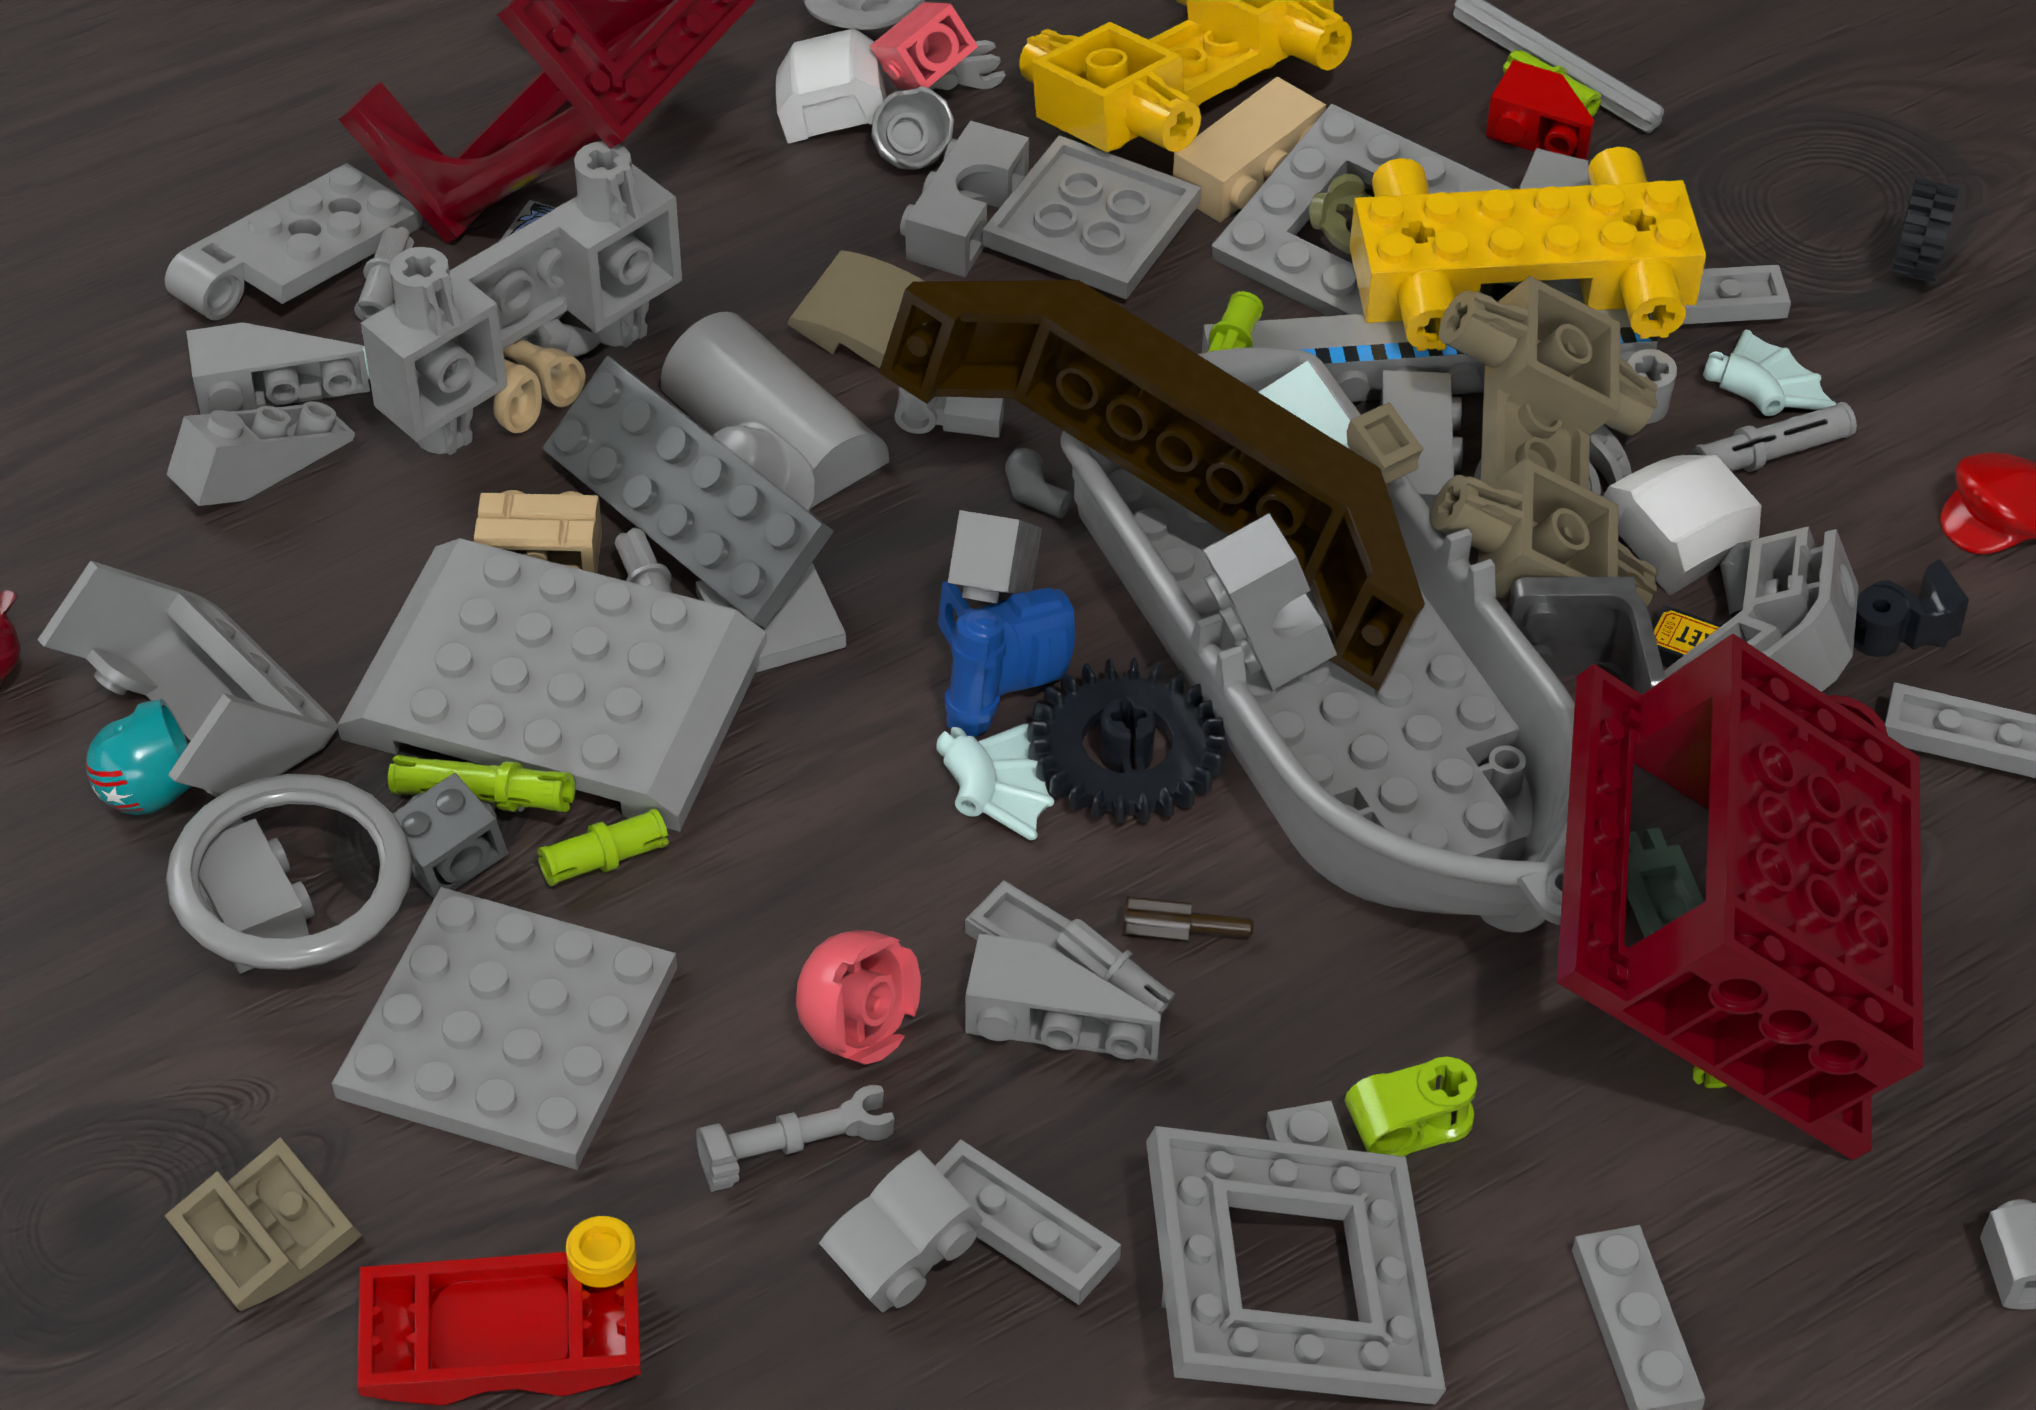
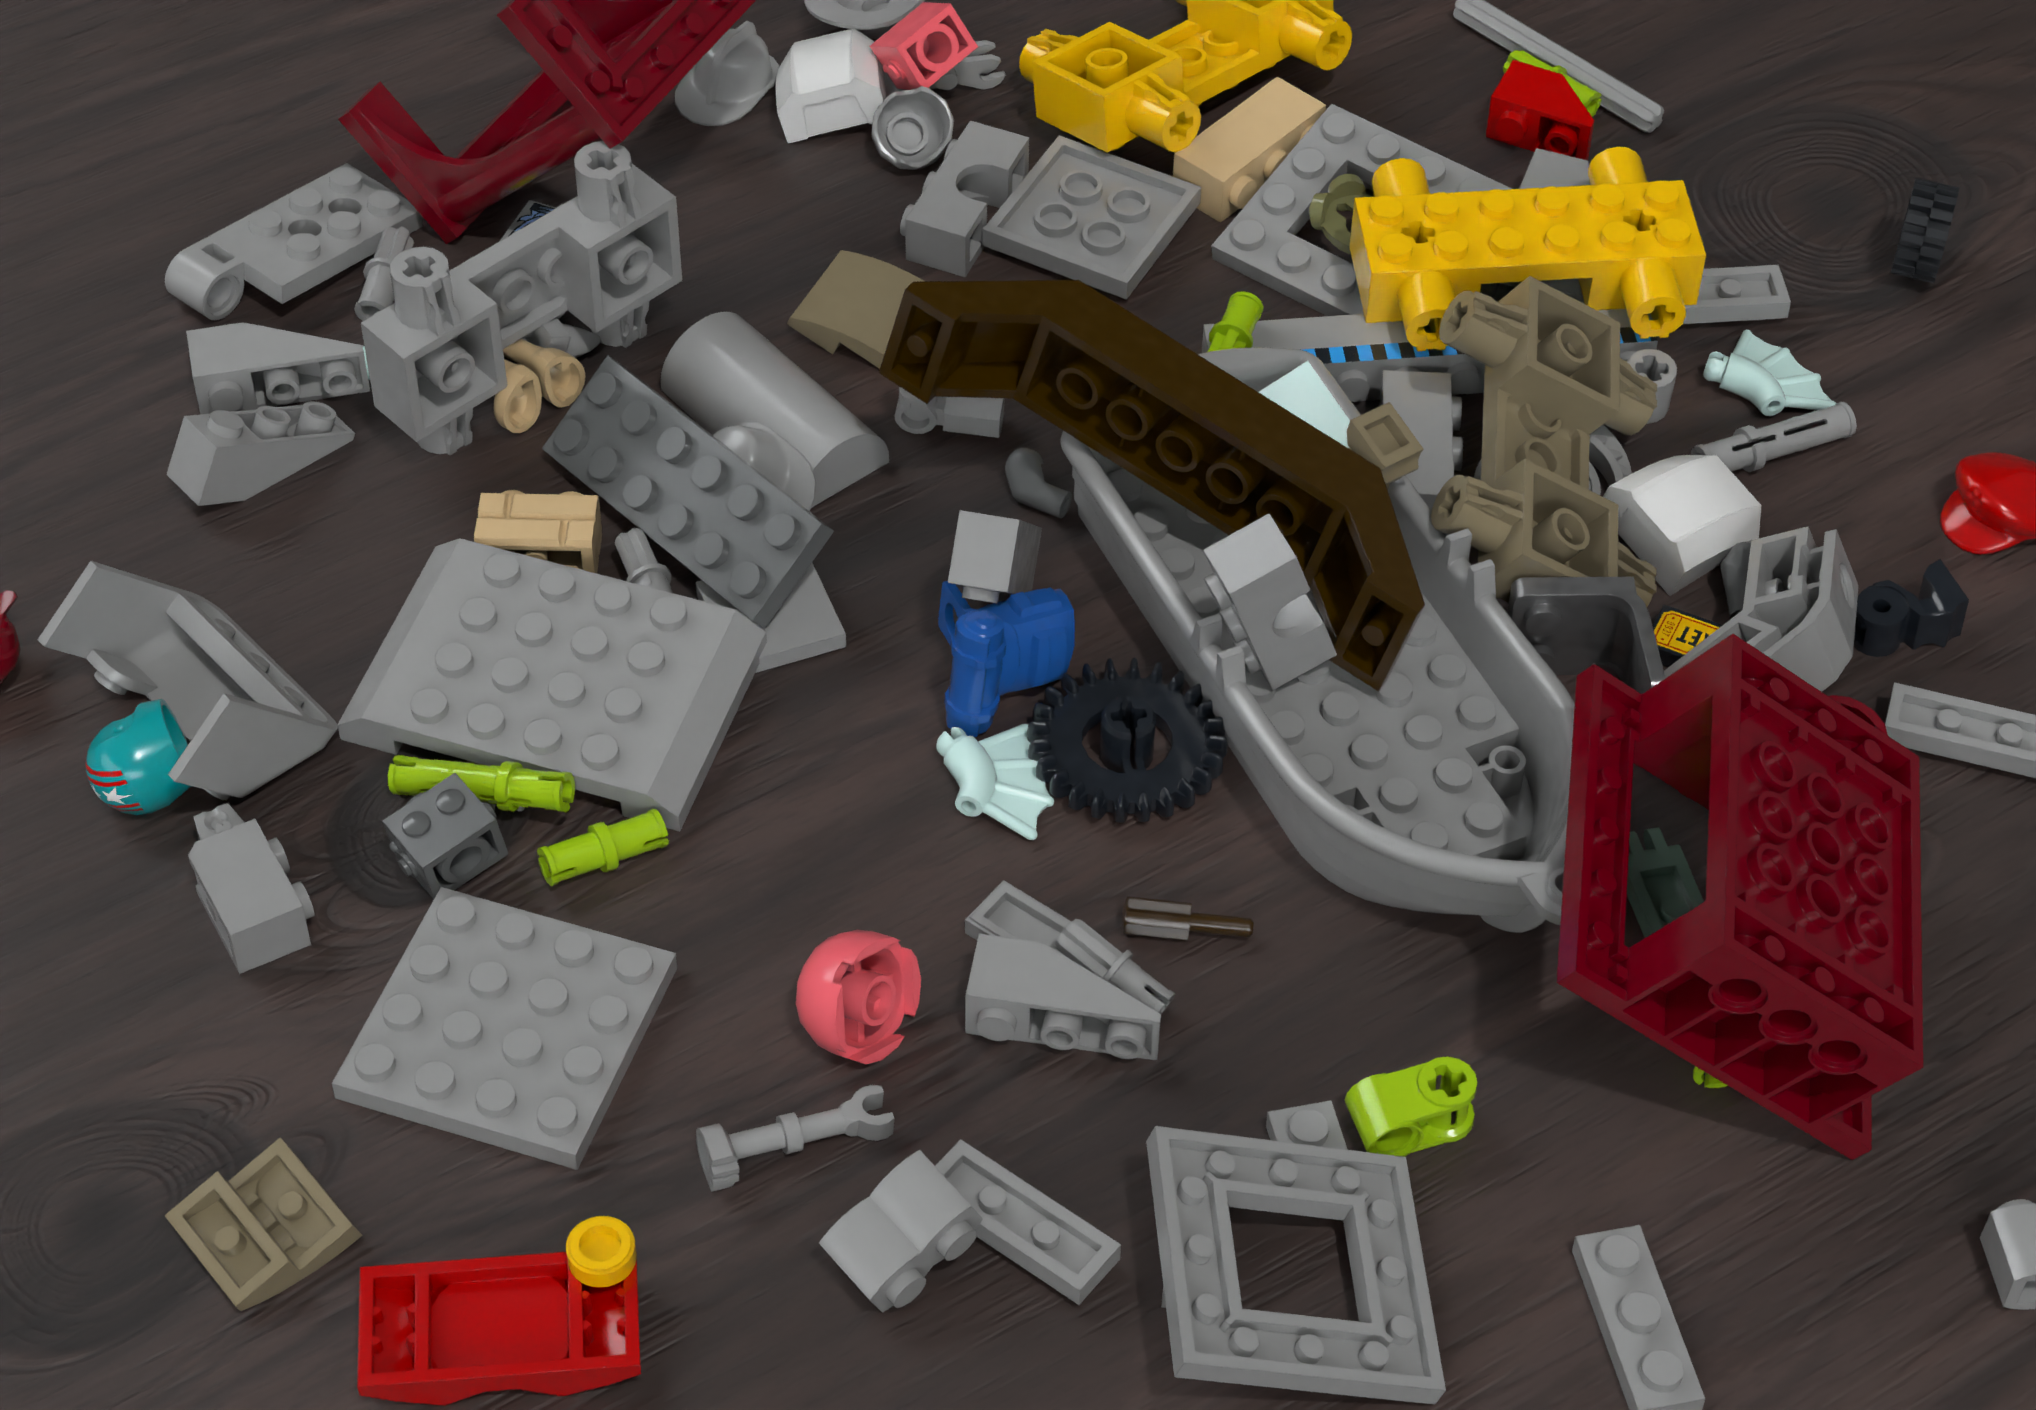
light grey wedge [166,774,412,970] -> none
none -> light grey piece [675,21,780,126]

